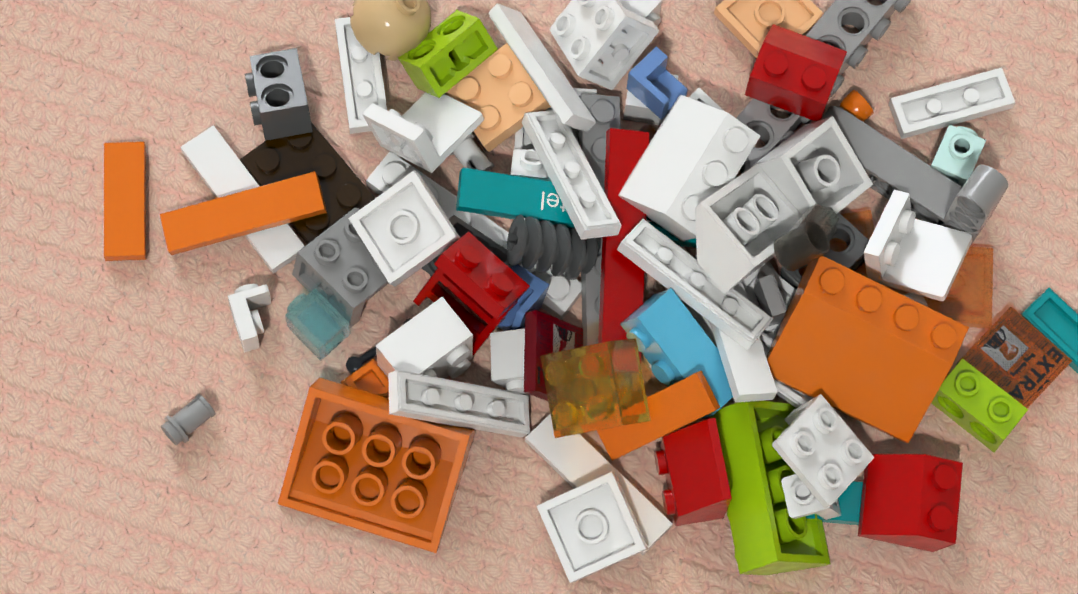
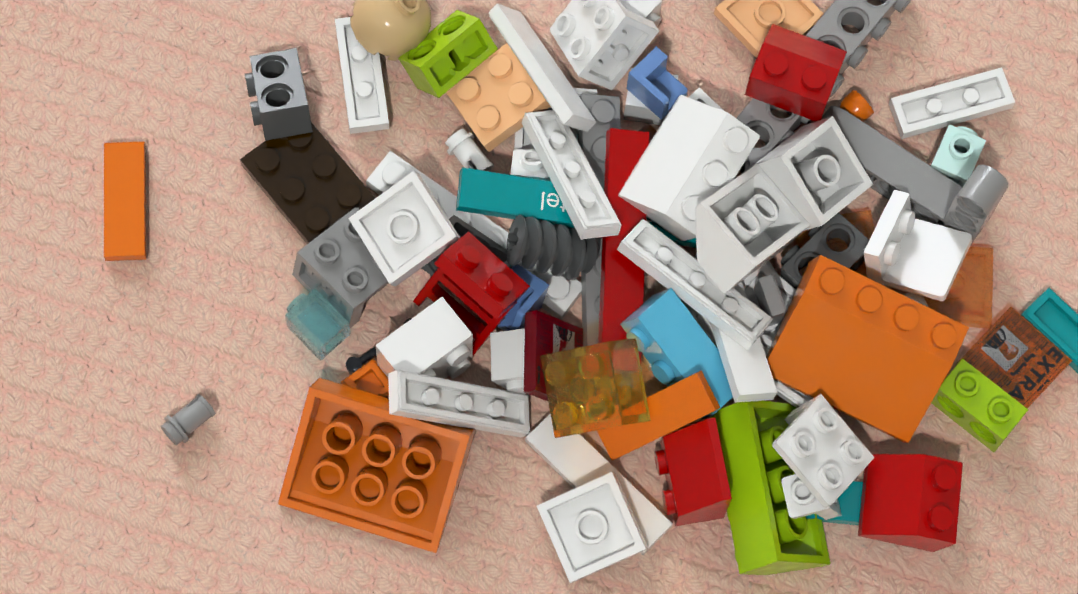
orange tile [160,171,327,255] -> none
white tile [180,125,305,274] -> none
white bracket [228,283,271,353] -> none
white bracket [362,92,484,173] -> none
clear smoke piece [773,203,839,272] -> none

